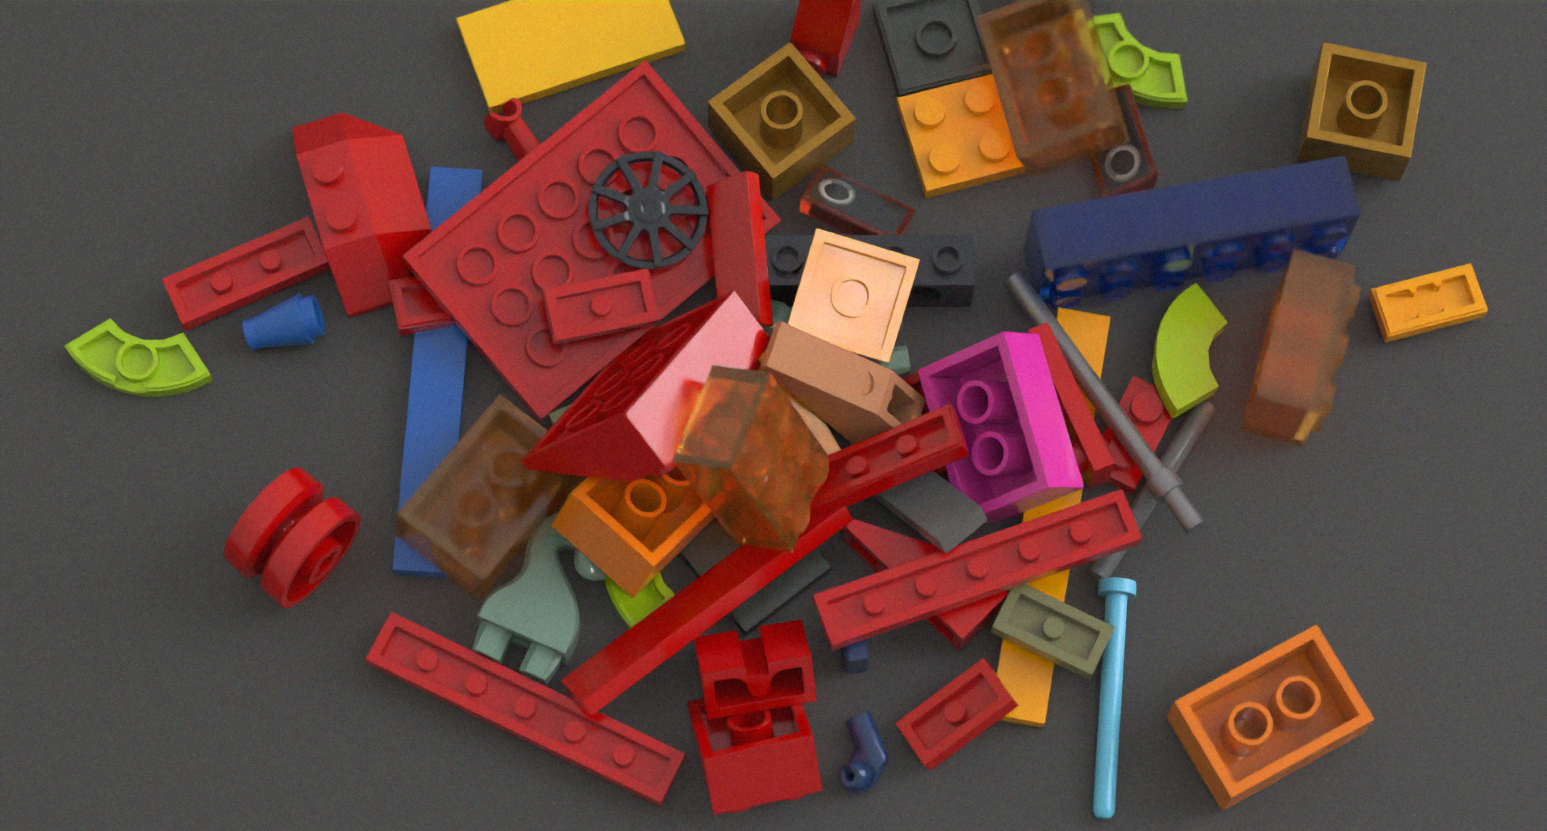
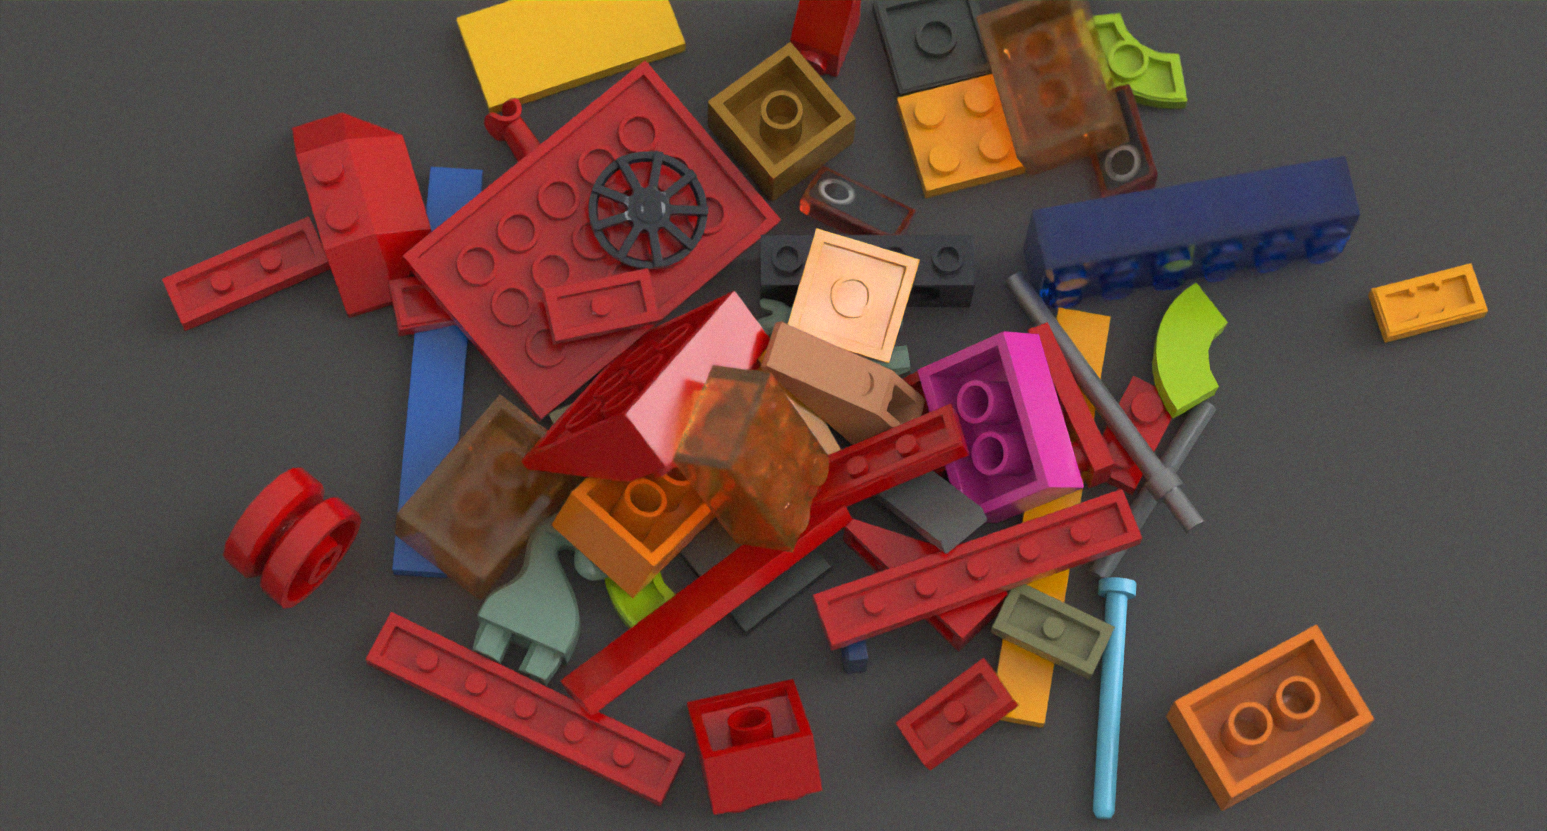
lime tile [64,318,213,397] -> none
blue cone [242,293,326,351] -> none
red brick [694,619,817,719] -> none
red tile [707,170,773,329] -> none
dark blue arm [839,712,888,794] -> none
clear orange brick [1240,249,1361,447] -> none
pearl gold brick [1297,42,1426,181] -> none

